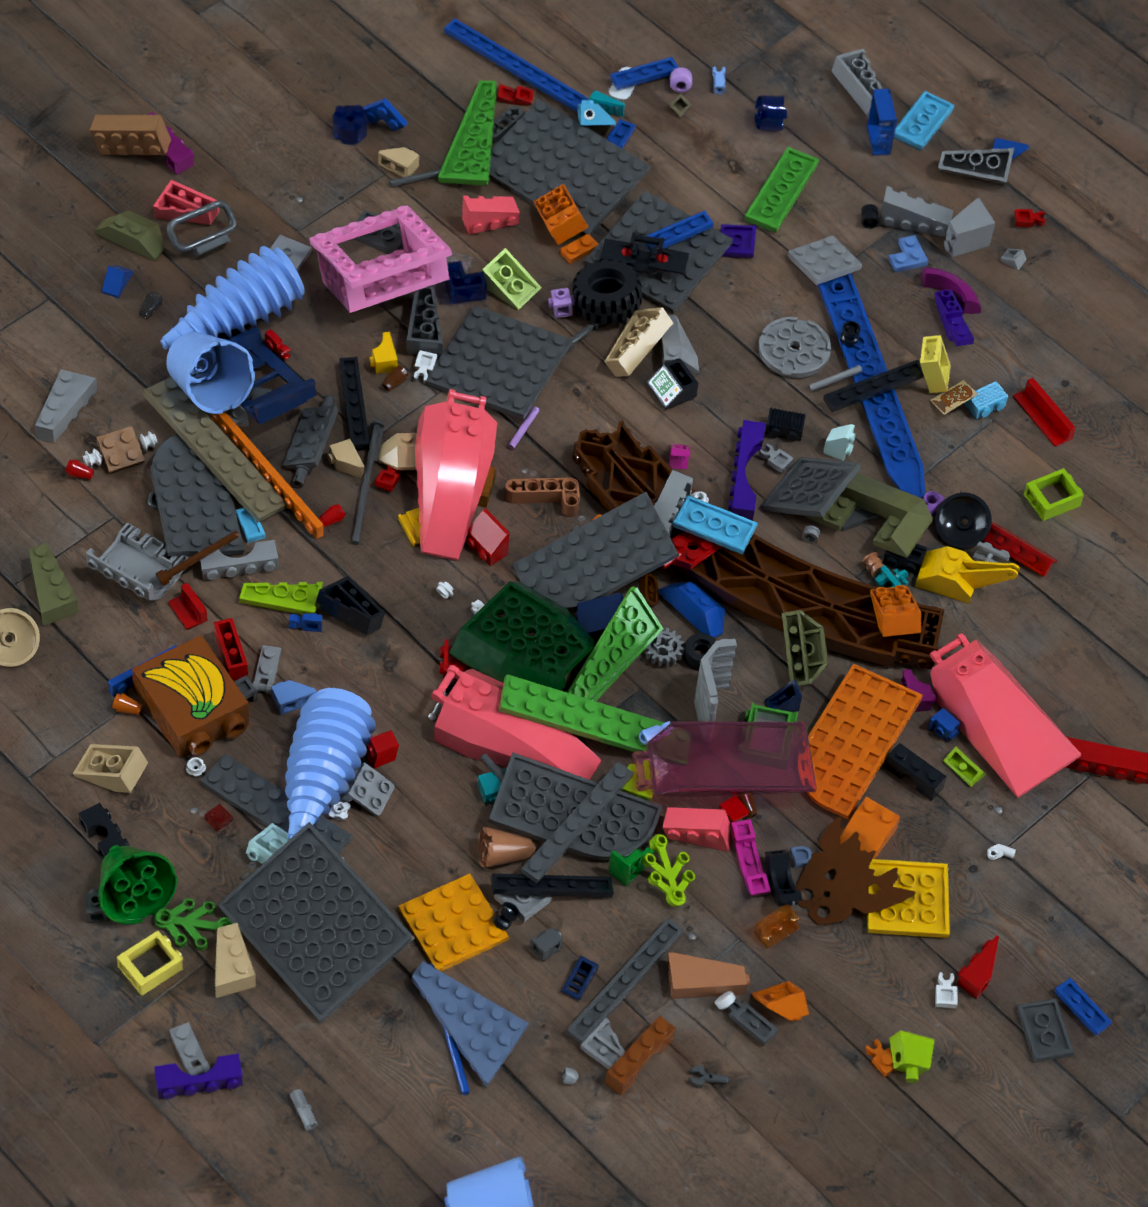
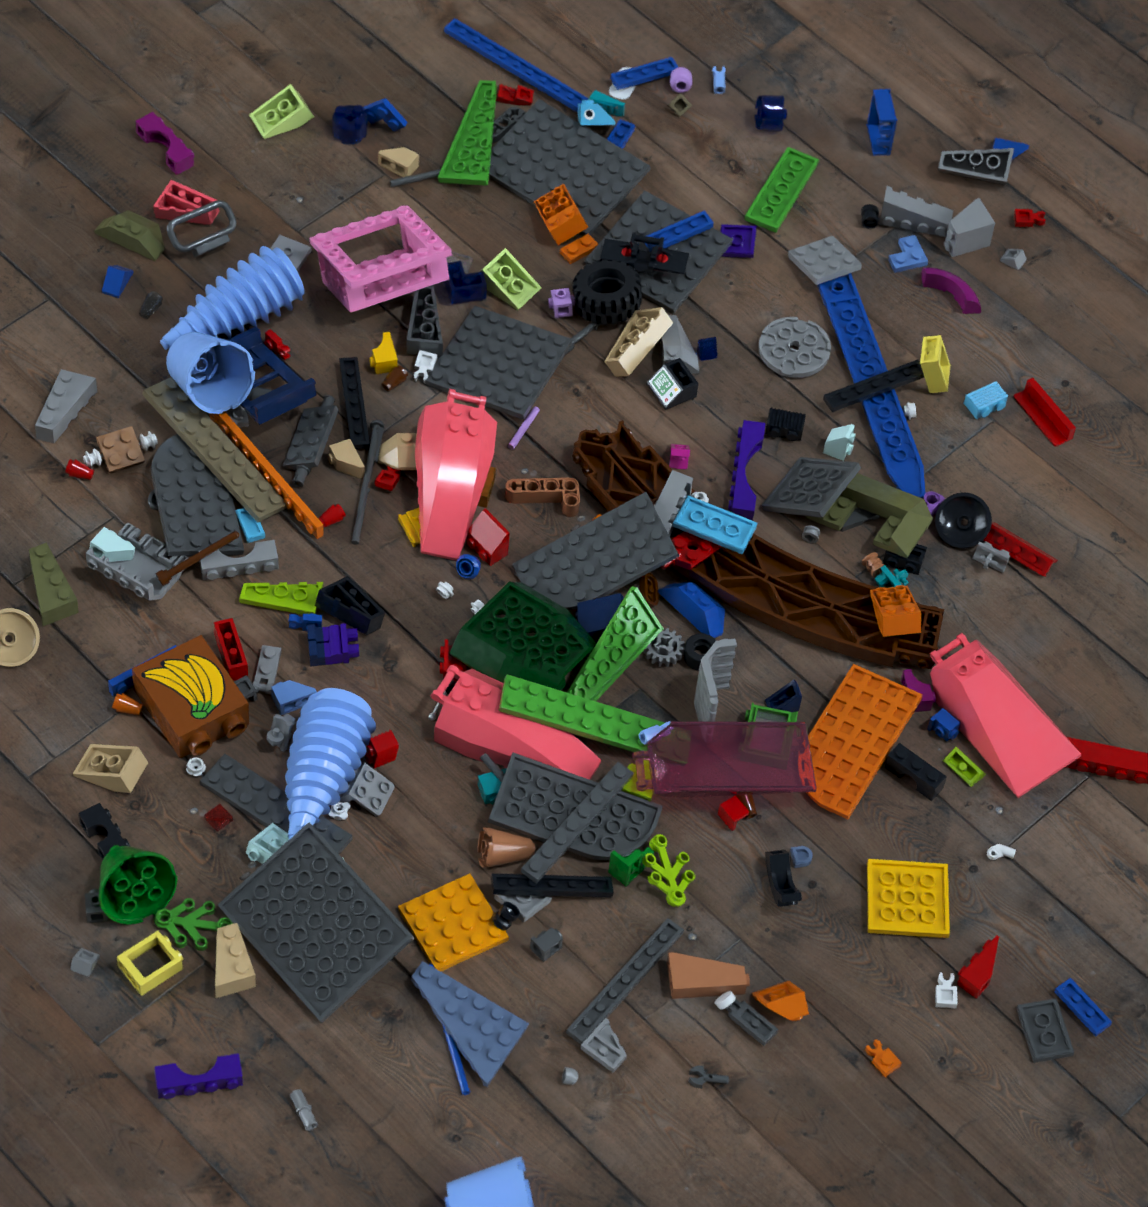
medium nougat brick [90,115,171,155] -> none
red panel [169,583,208,630] -> none
light grey plate [169,1022,210,1075] -> none
dark grey tile [353,210,403,254] -> none
coral wedge [462,196,520,235] -> none
dark blue slope [561,956,599,1001] -> none
dark orange arch [605,1016,676,1096] -> none
coral wedge [663,807,733,852] -> none
dark pink slope [731,819,771,896] -> none
clear orange hinge [754,905,800,949] -> none
light grey plate [759,444,794,473] -> none
olive wedge [782,610,829,687] -> none
reddish brown piece [796,817,915,925] -> none
light grey bar [809,365,862,392] -> none
light grey wedge [831,48,882,116] -> none
black wheel [840,321,861,346] -> none
orange slope [840,796,900,859] -> none
lime torso [890,1030,934,1083] -> none
medium azure tile [894,91,955,151] -> none
yellow slope [915,546,1020,604] -> none
sticker [930,380,978,415] -> none
dark purple slope [934,290,974,346] -> none
lime window [1024,468,1084,521] -> none
none -> light grey slope [71,948,100,976]
none -> light aqua slope [89,527,135,562]
none -> yellowish green slope [249,84,314,139]
none -> light grey hips [266,713,296,752]
none -> dark purple hips [307,623,359,667]
none -> blue cone [456,554,481,580]
none -> clear blue slope [697,337,718,361]
none -> white plate [903,402,916,420]

